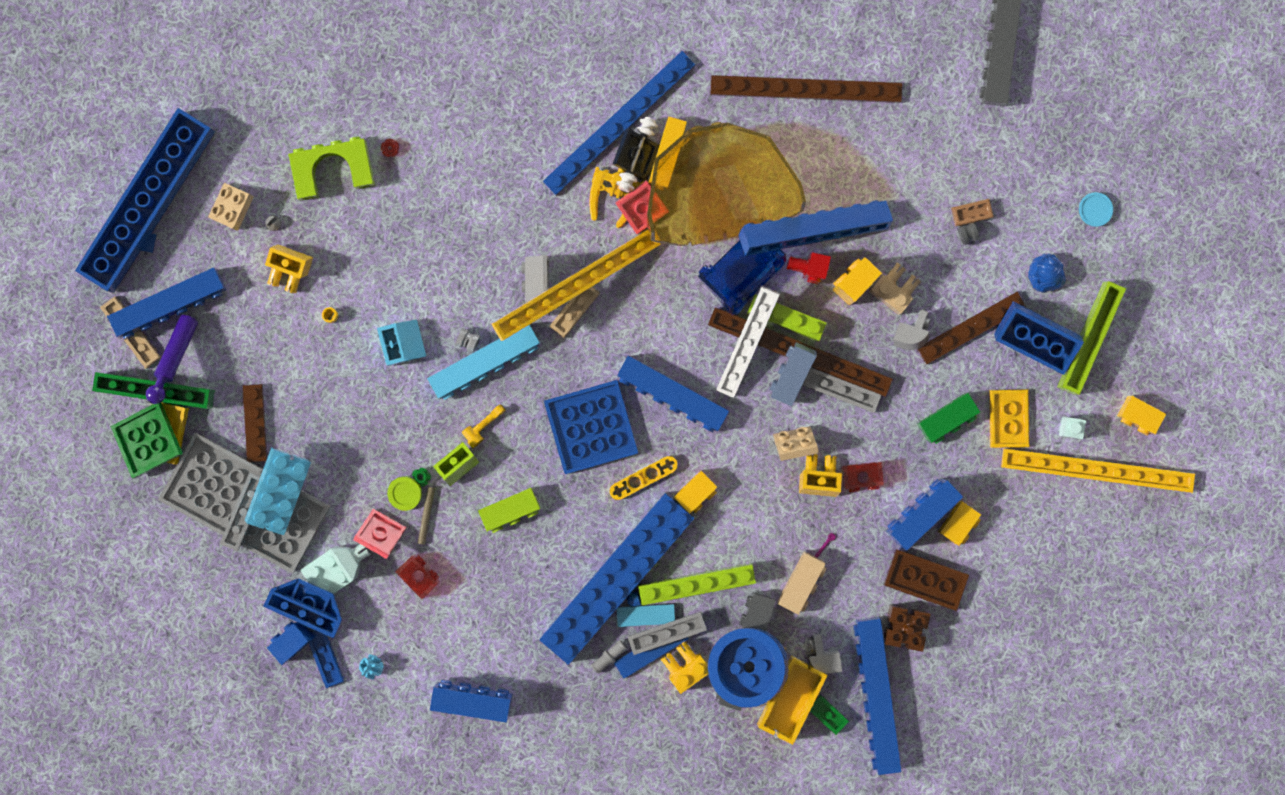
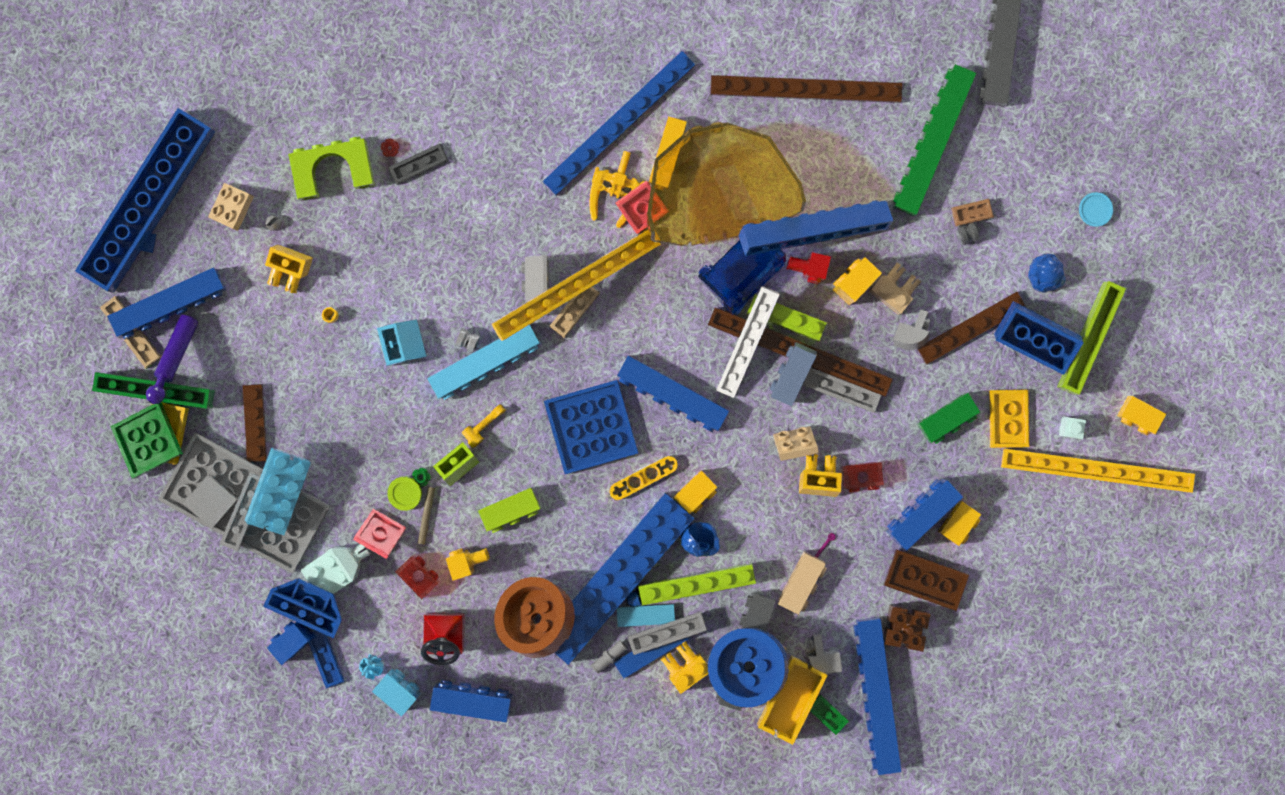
black plate [613,117,660,192] -> none
none -> light grey tile [183,474,238,529]
none -> medium azure brick [372,669,421,717]
none -> dark grey tile [388,143,449,185]
none -> red piece [421,613,465,665]
none -> yellow brick [446,548,490,581]
none -> dark orange brick [494,577,575,658]
none -> blue hair [681,522,720,557]
none -> green brick [892,64,976,216]

